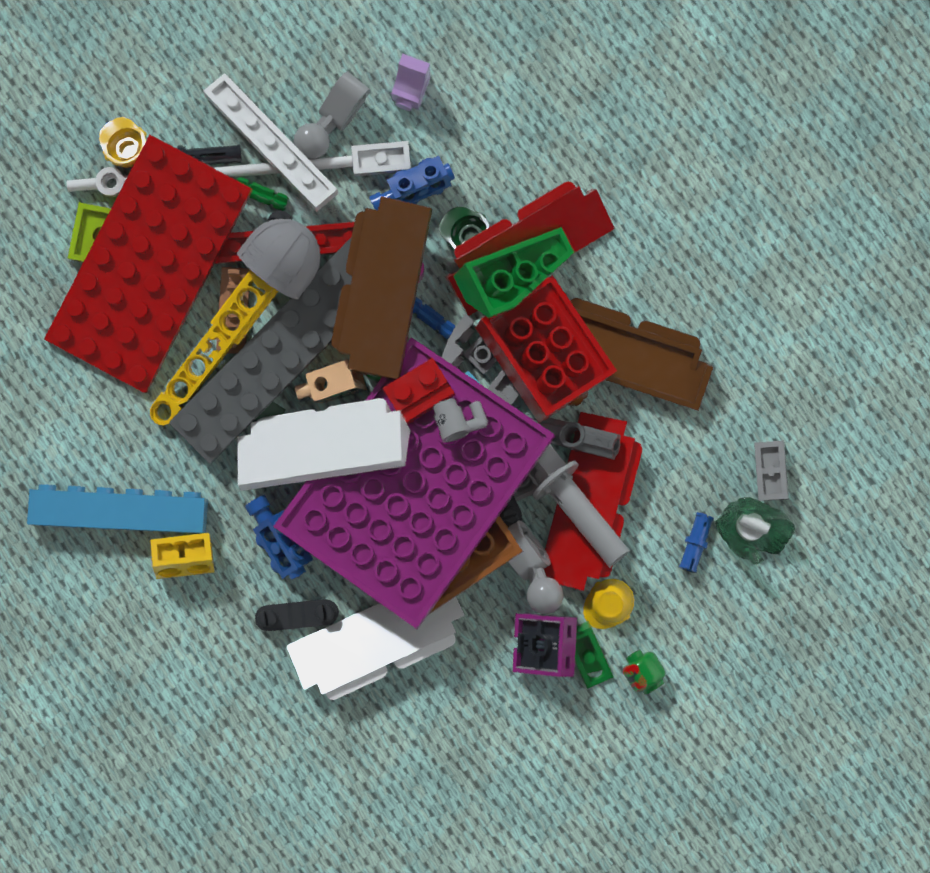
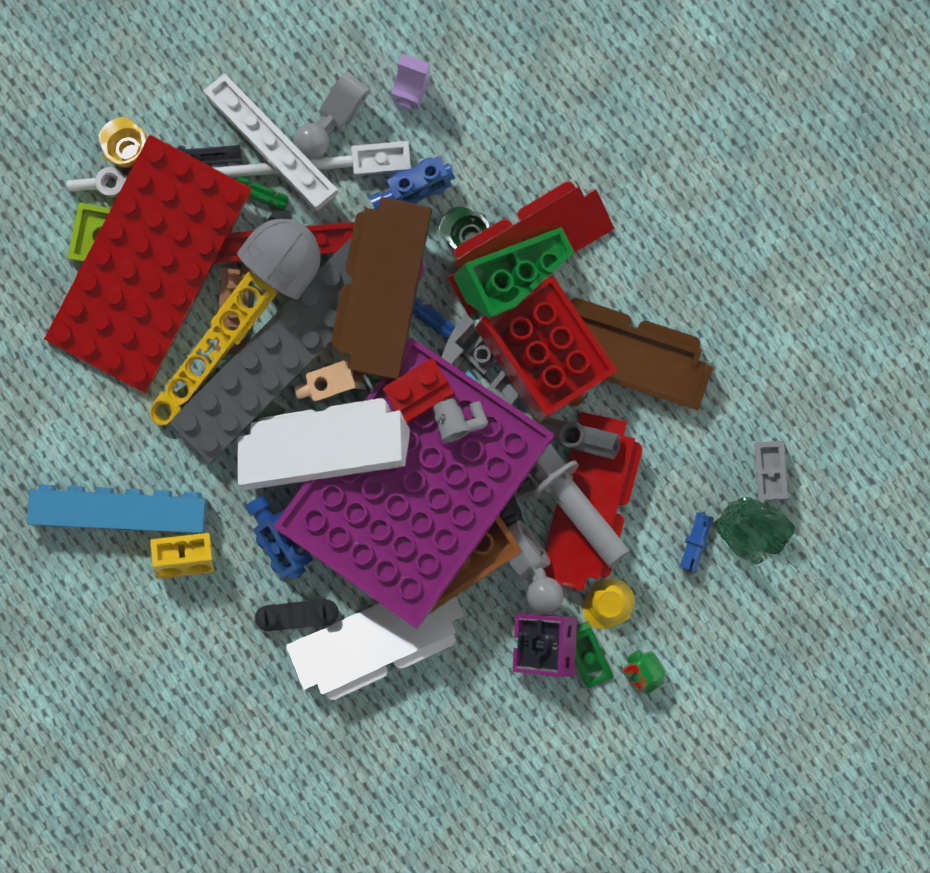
white plate [736,512,771,541] -> none

